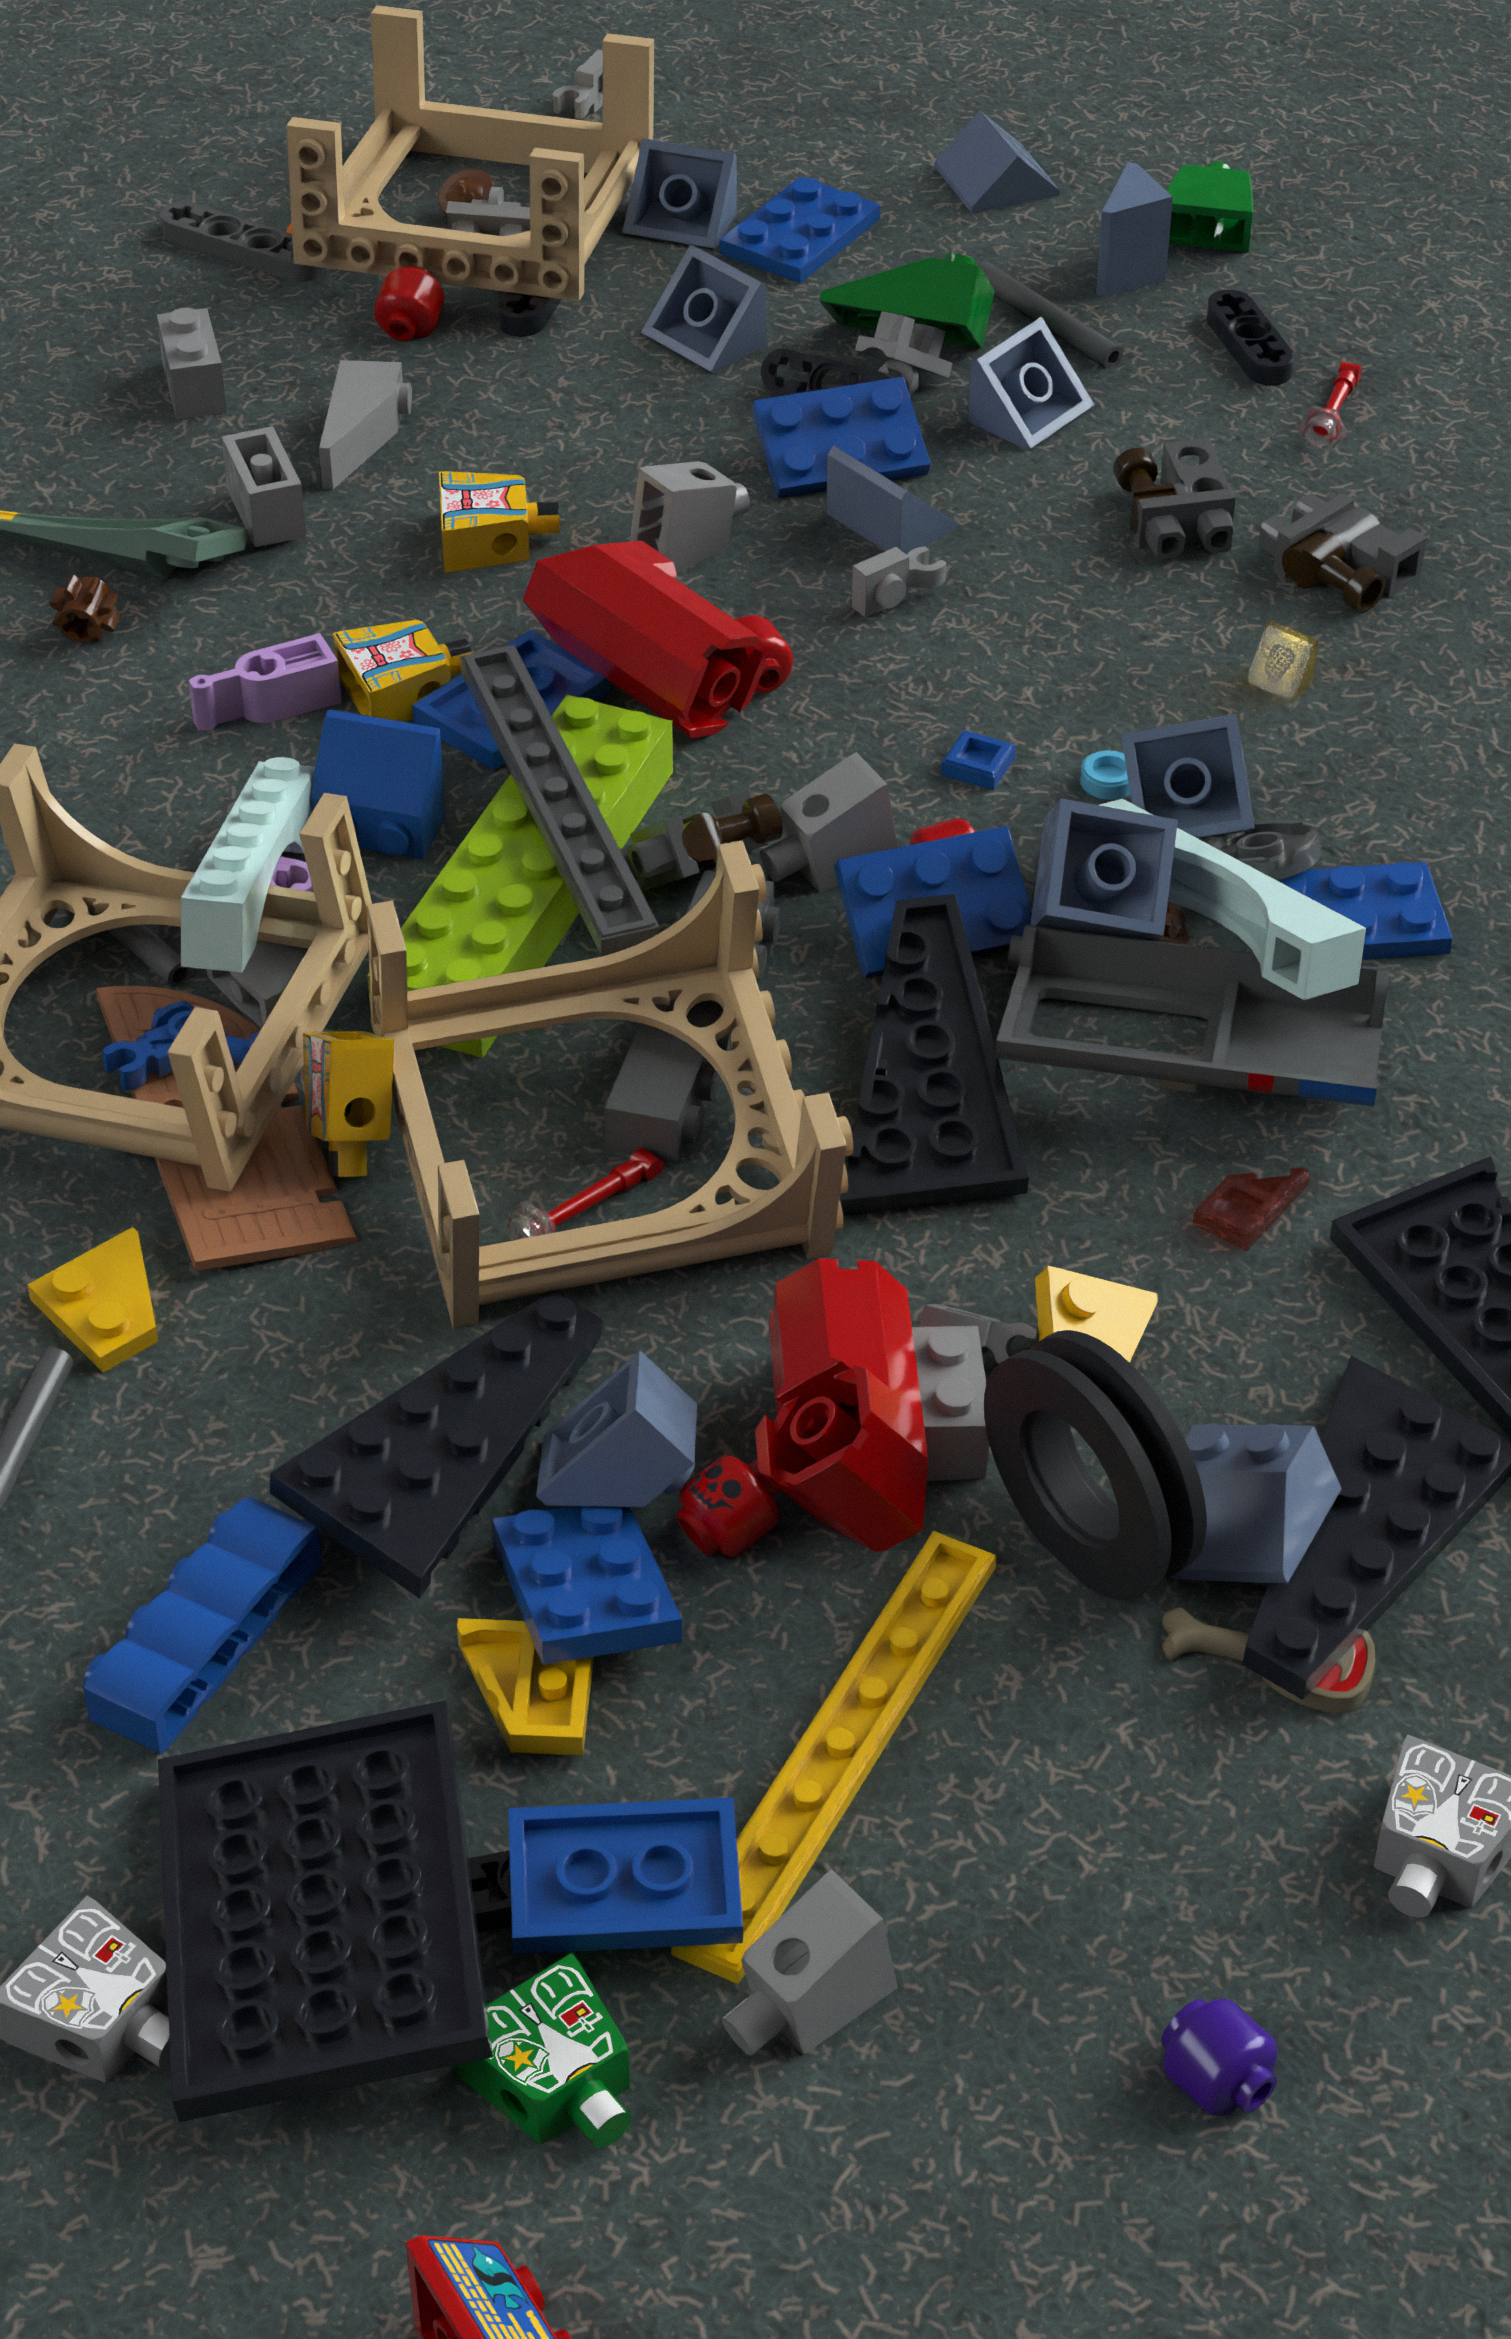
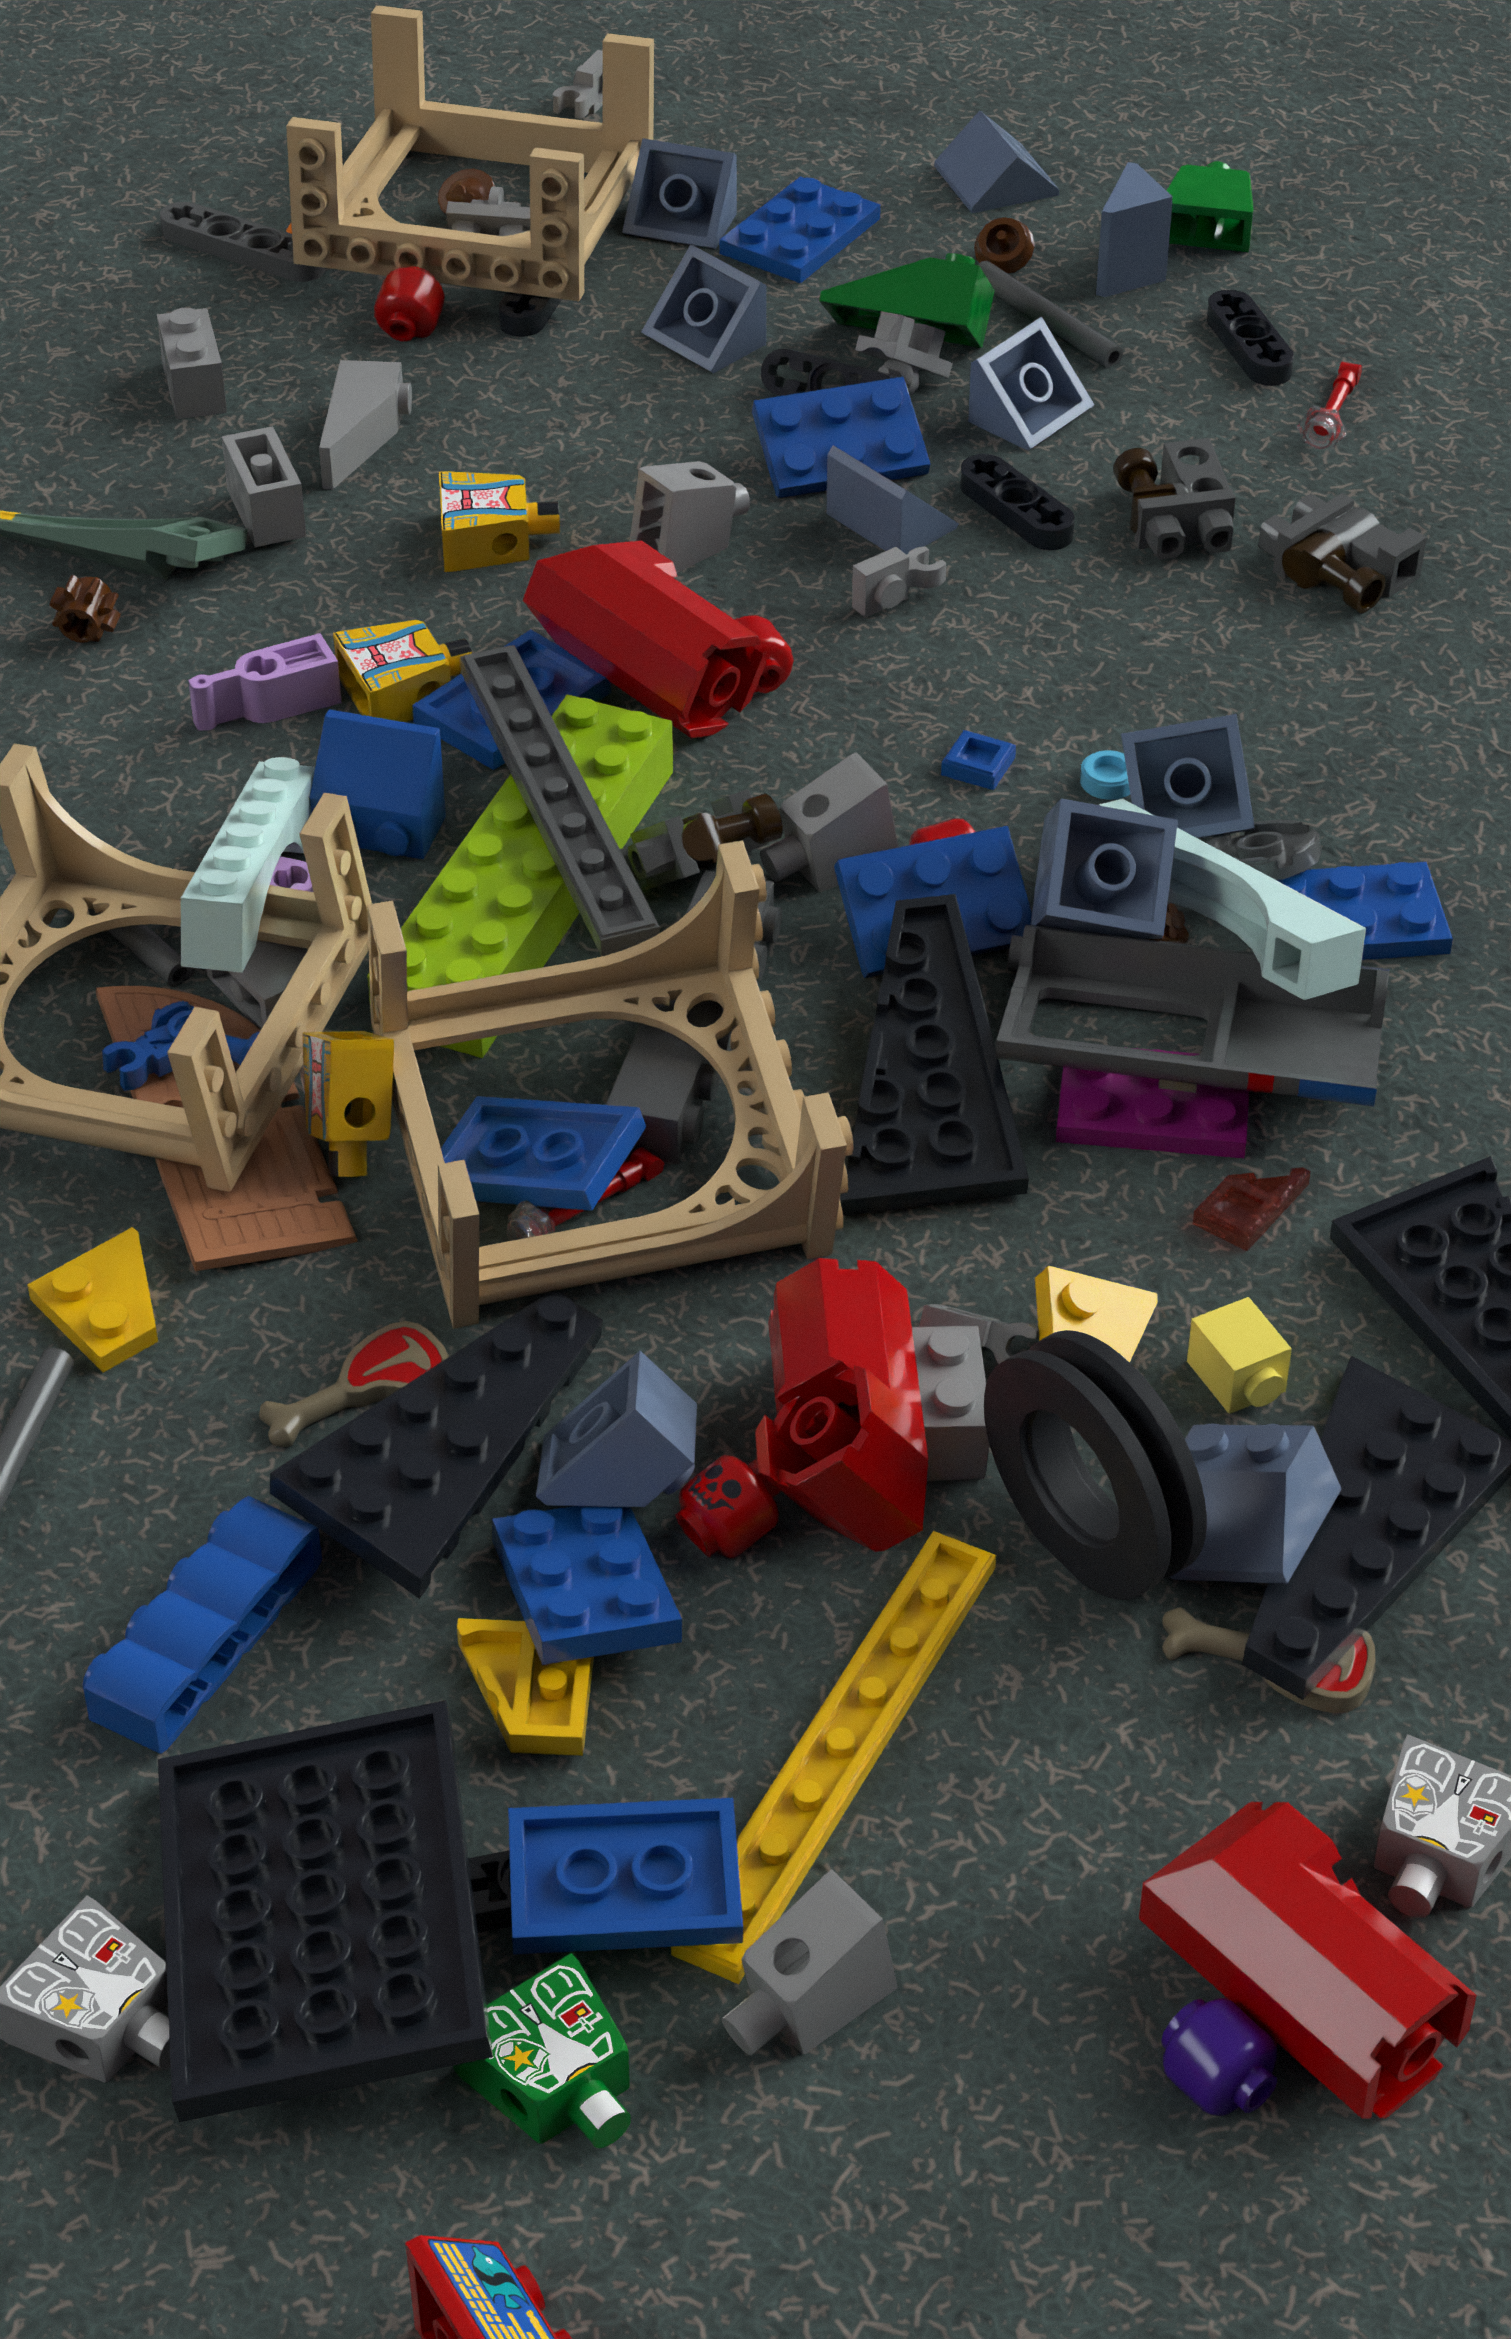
clear yellow slope [1247,621,1319,701] -> none
none -> dark tan piece [259,1321,449,1447]
none -> blue plate [441,1096,646,1211]
none -> black beam [960,454,1075,550]
none -> reddish brown hat [974,217,1035,273]
none -> magenta plate [1056,1047,1249,1159]
none -> red brick [1139,1802,1477,2119]
none -> light yellow brick [1187,1297,1292,1414]

